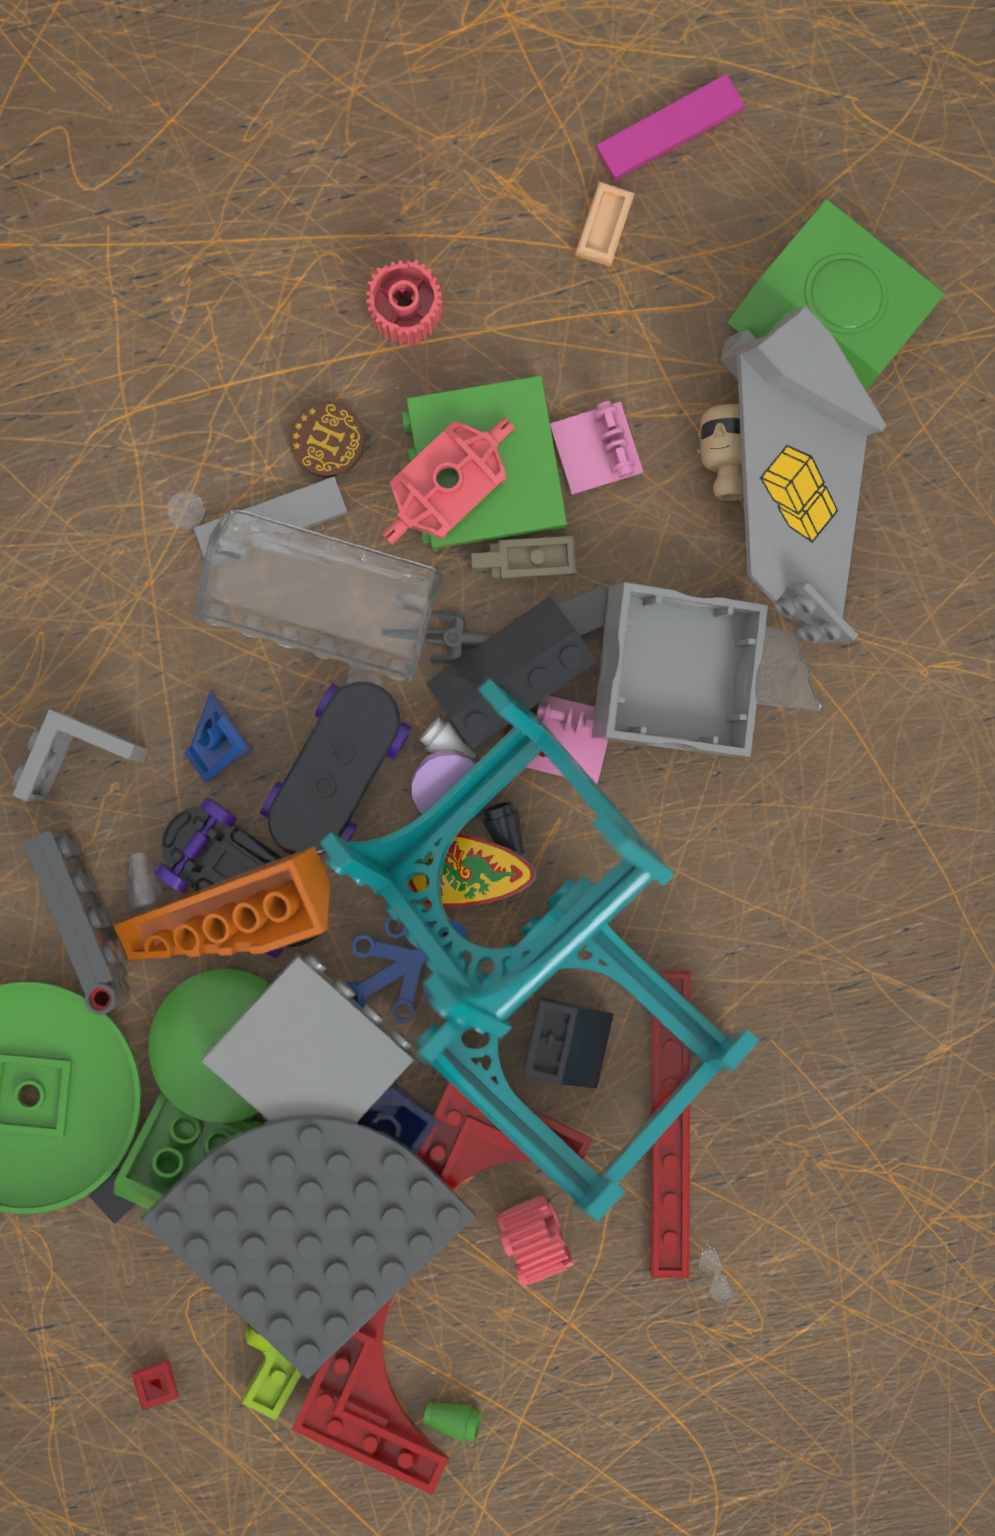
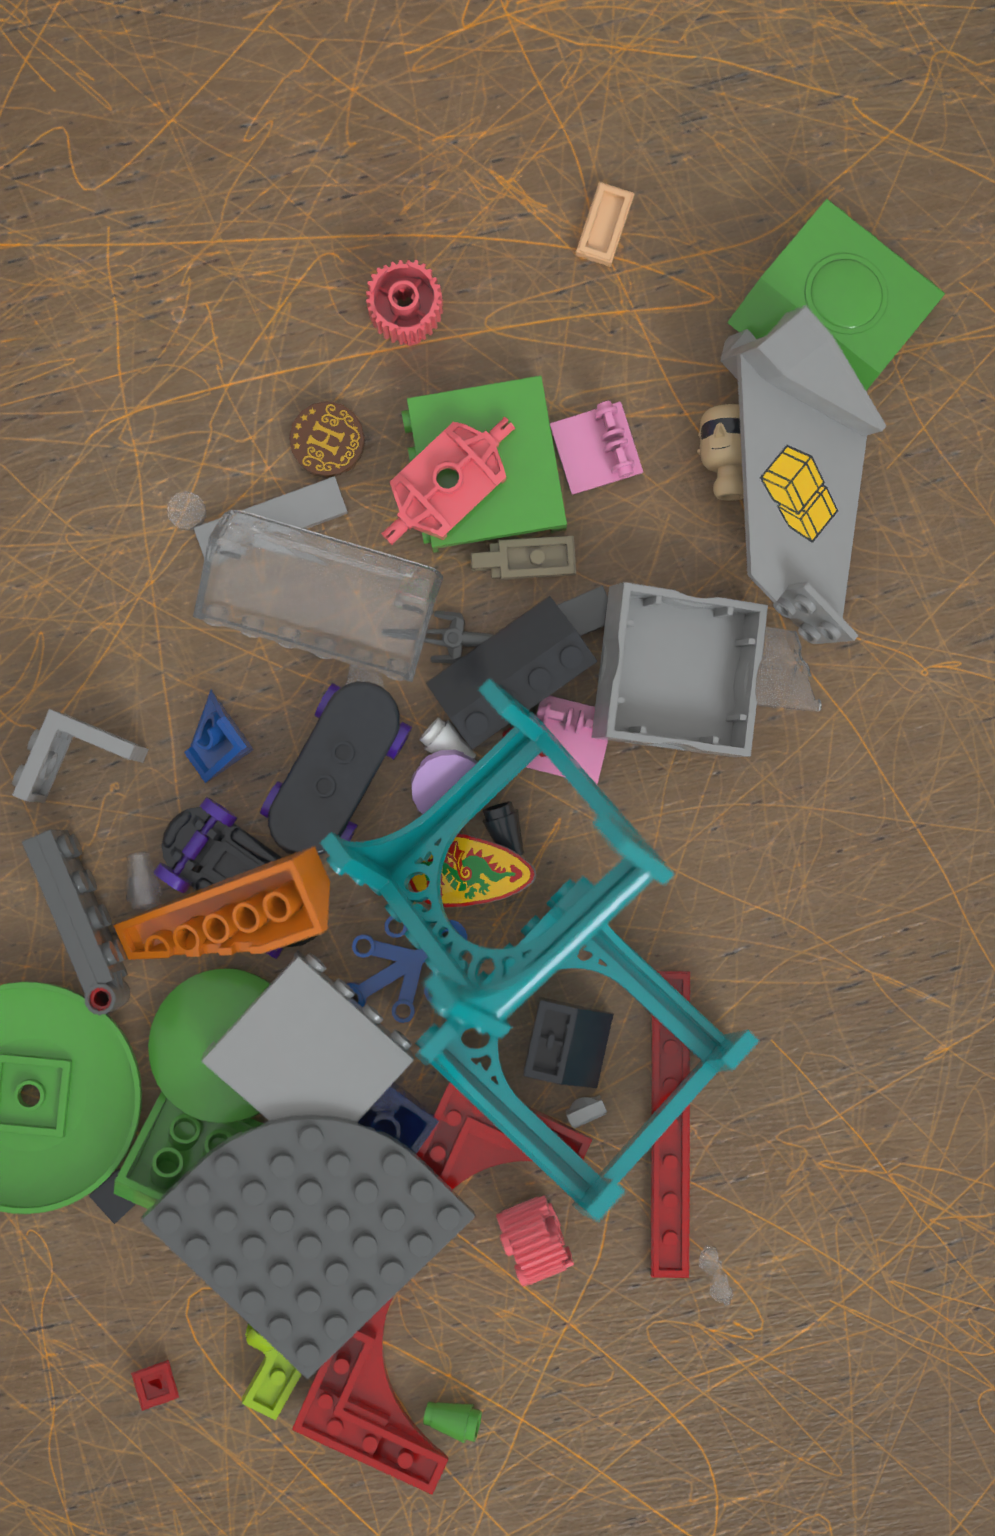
dark pink tile [596,74,745,181] -> none
none -> light grey tile [565,1095,607,1128]

